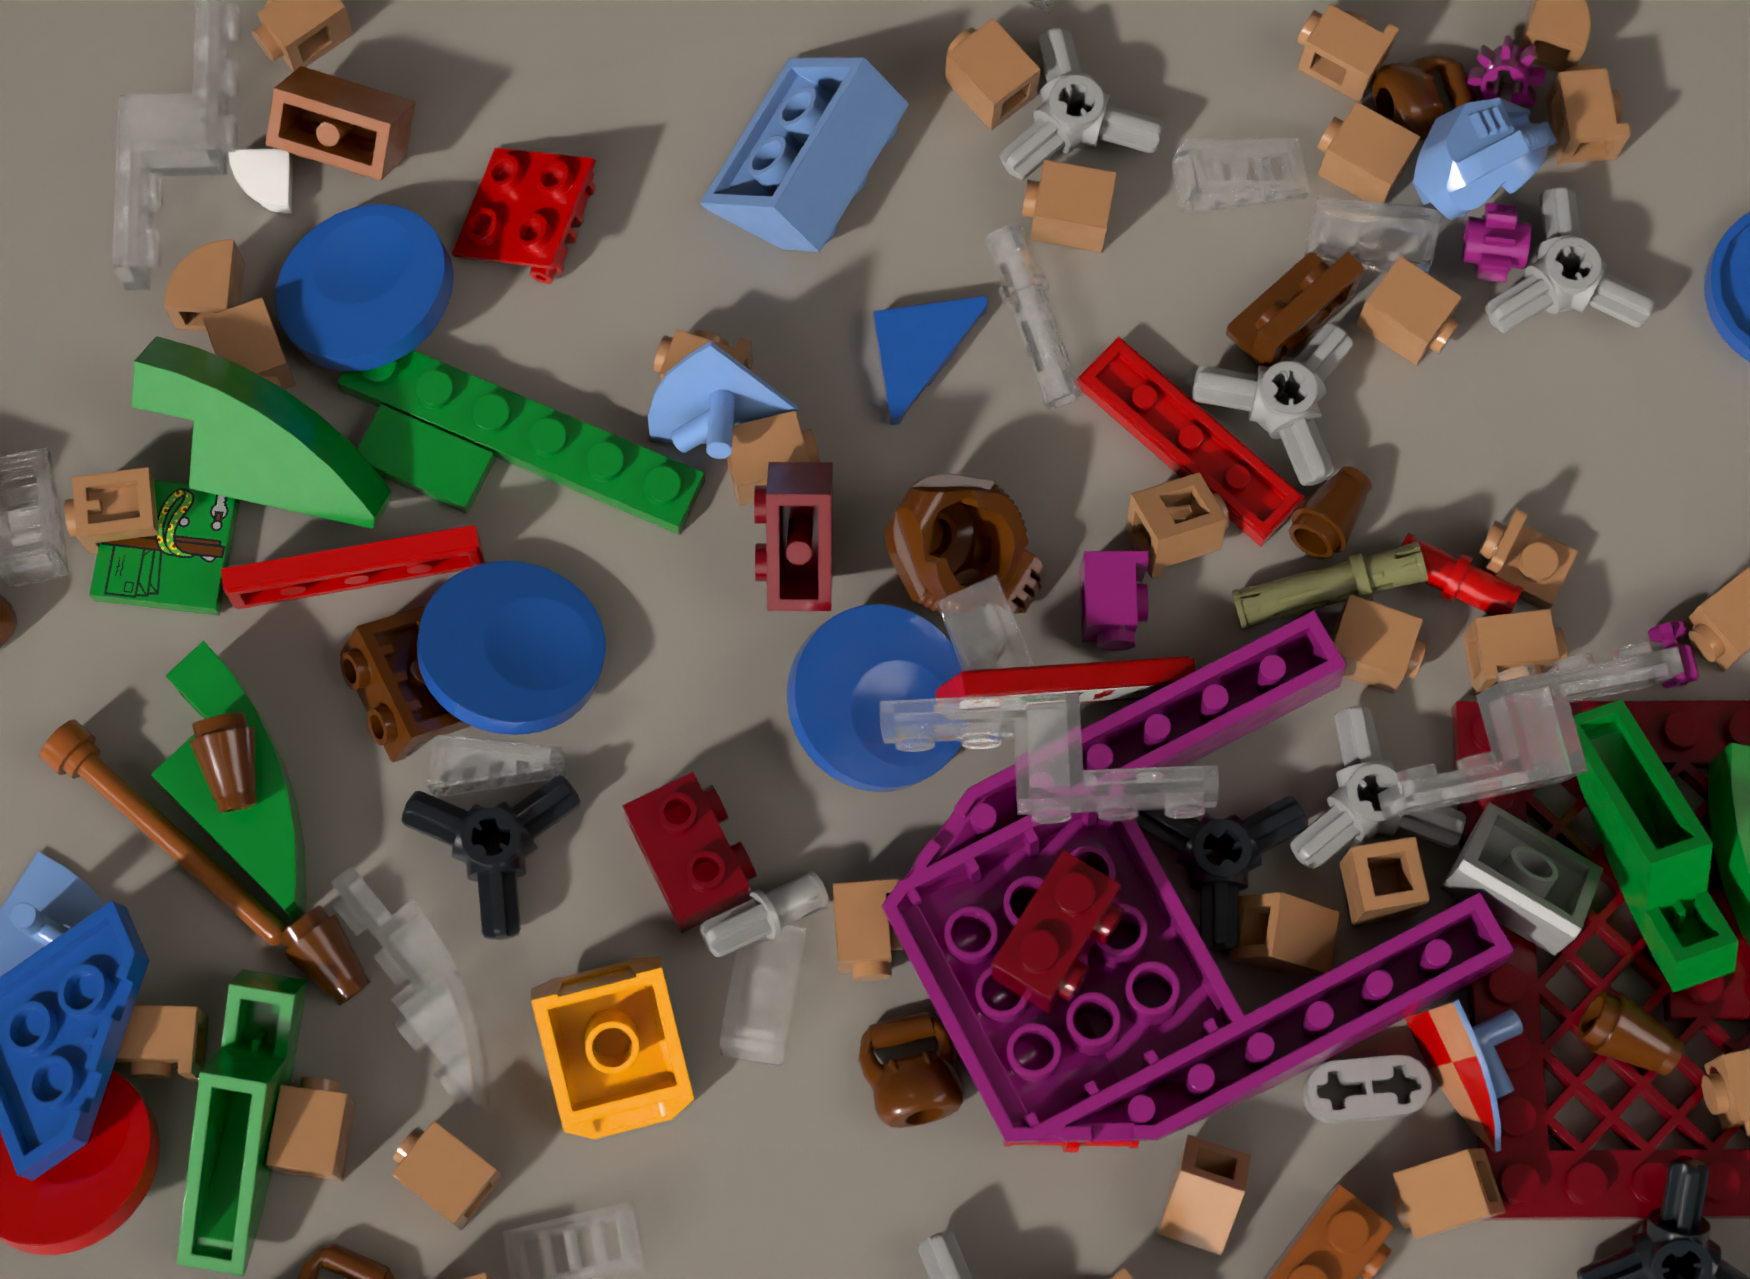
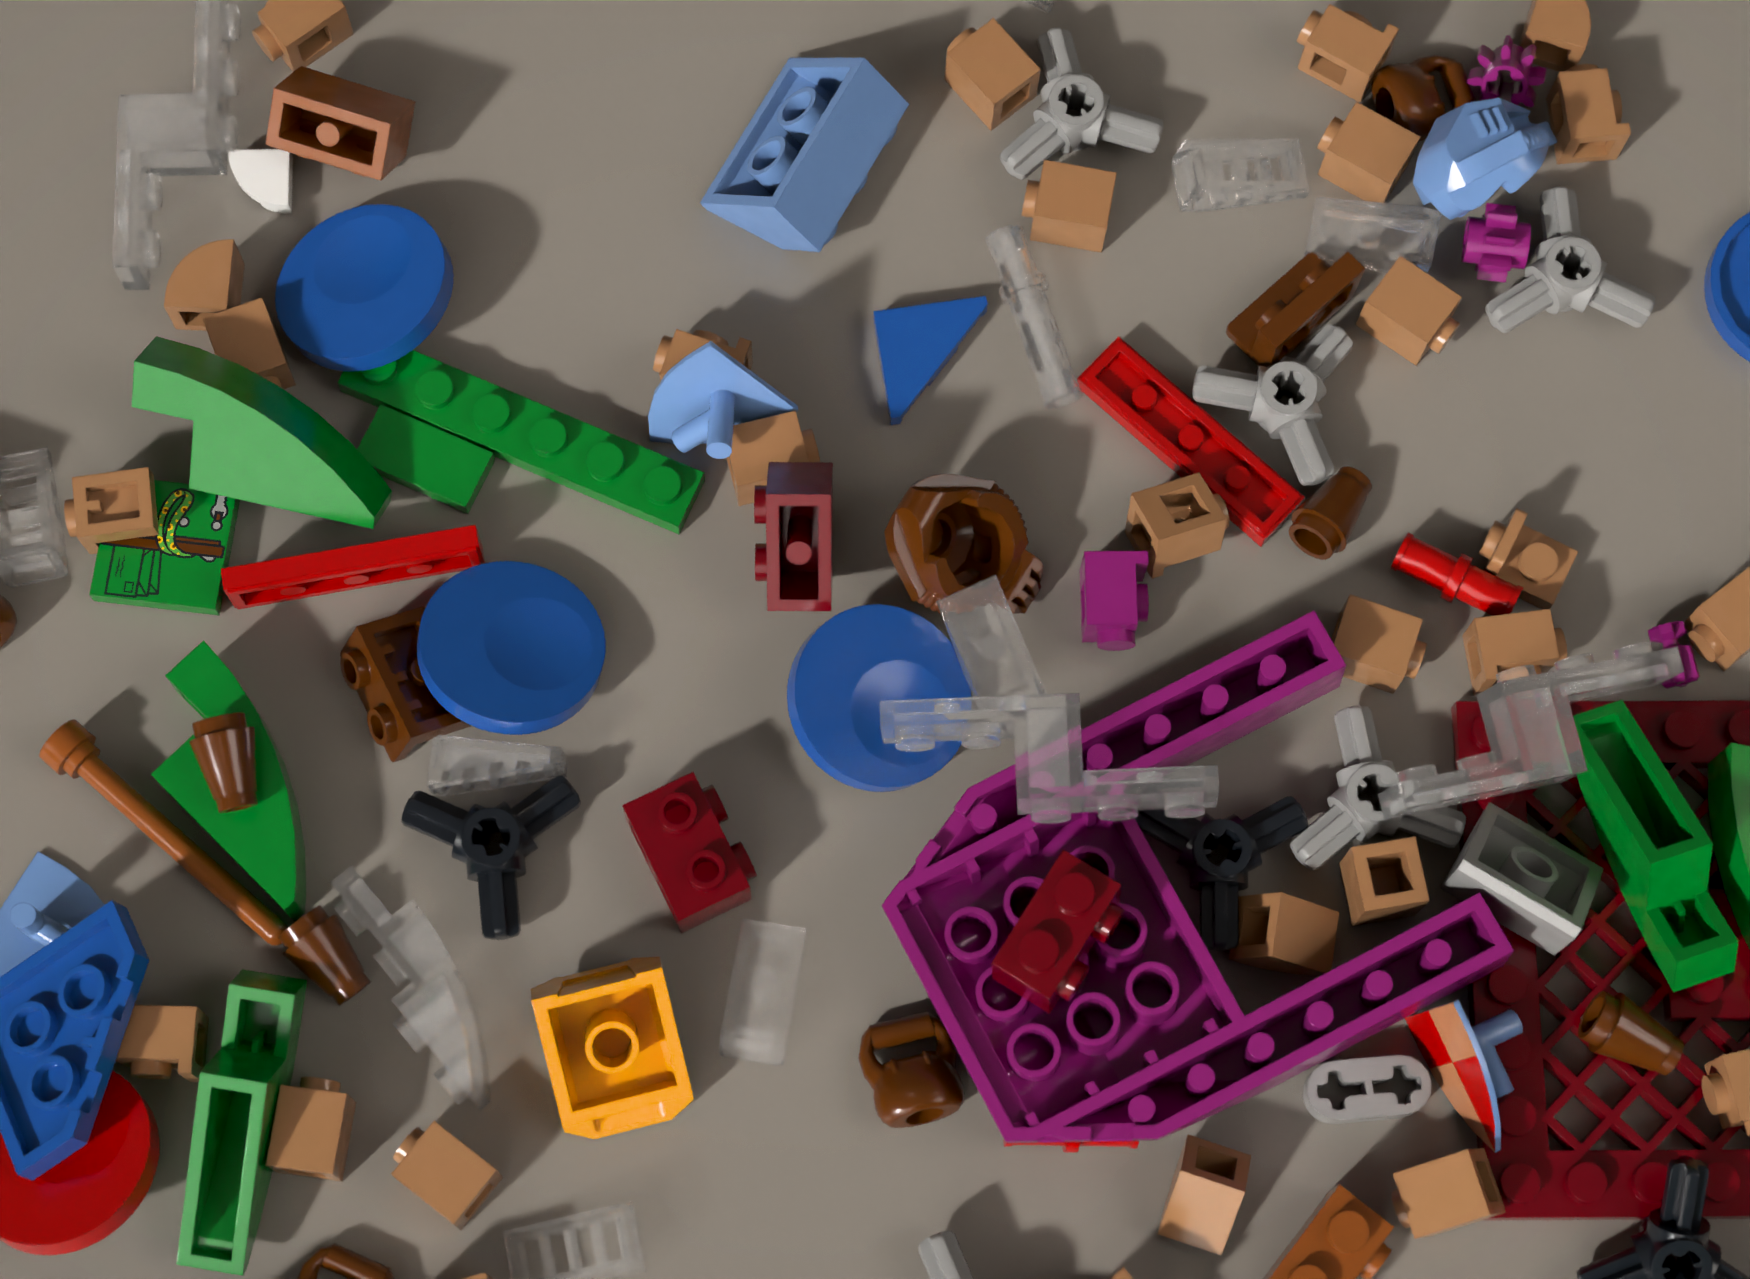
red hinge [452,147,596,284] -> none
light grey axle [700,870,829,957] -> none
medium nougat brick [833,879,903,982] -> none
red tile [935,656,1196,713] -> none
olive pin [1232,541,1428,630] -> none

